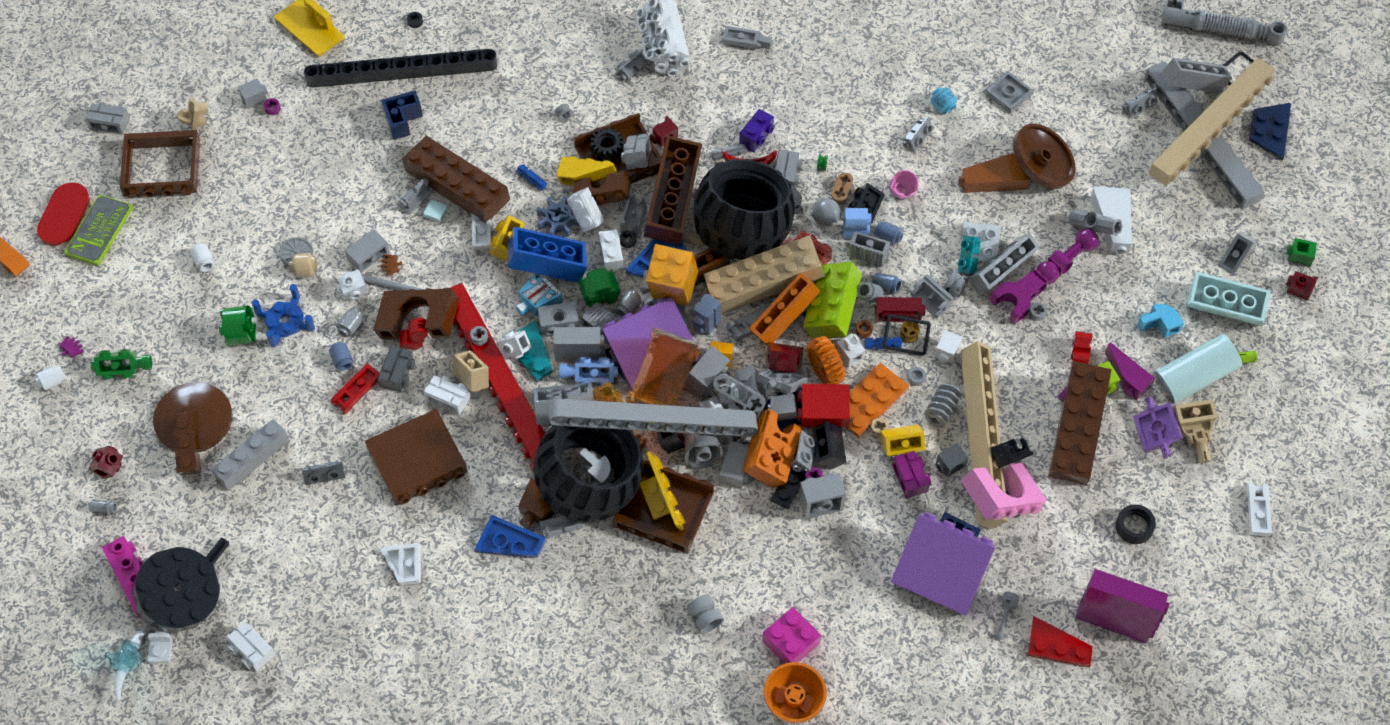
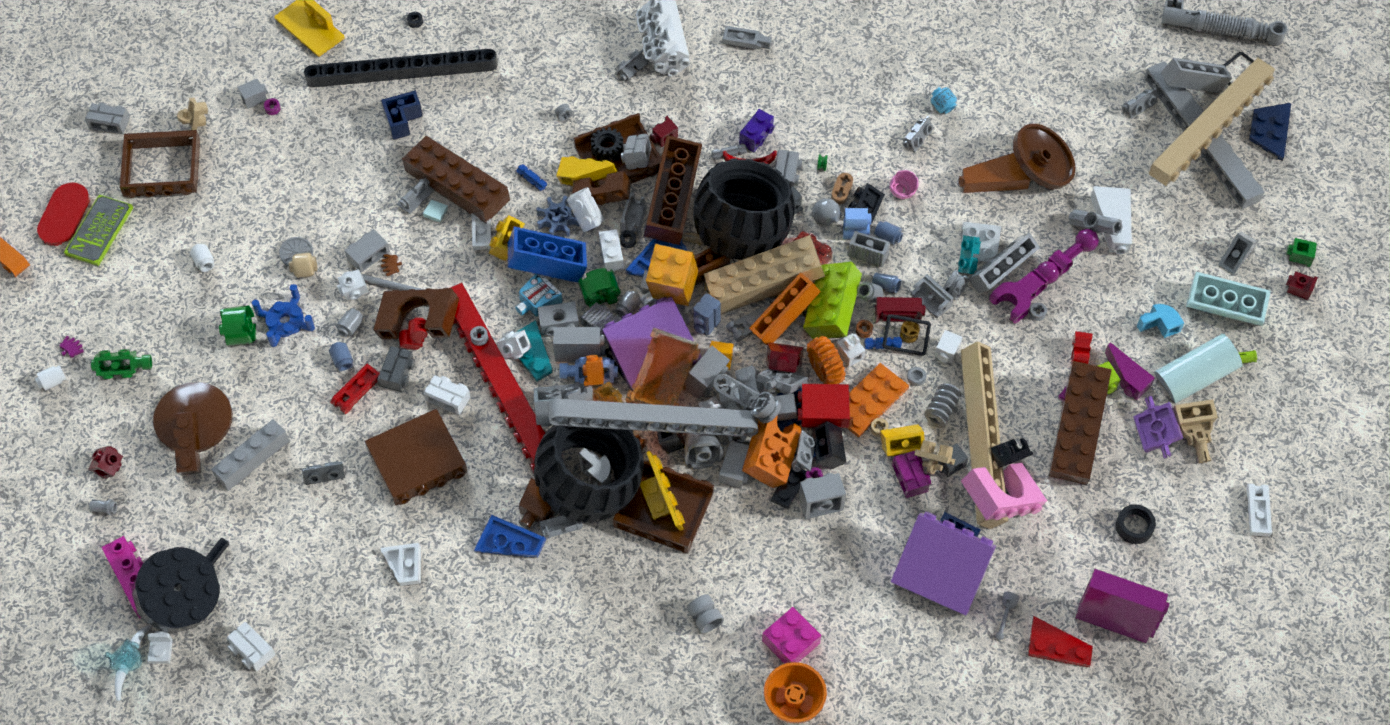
tan brick [453,350,489,392] -> none
light grey tile [984,71,1034,113] -> none
none -> orange brick [583,355,605,386]
none -> light grey wheel [750,392,781,423]
none -> tan hips [914,440,955,475]

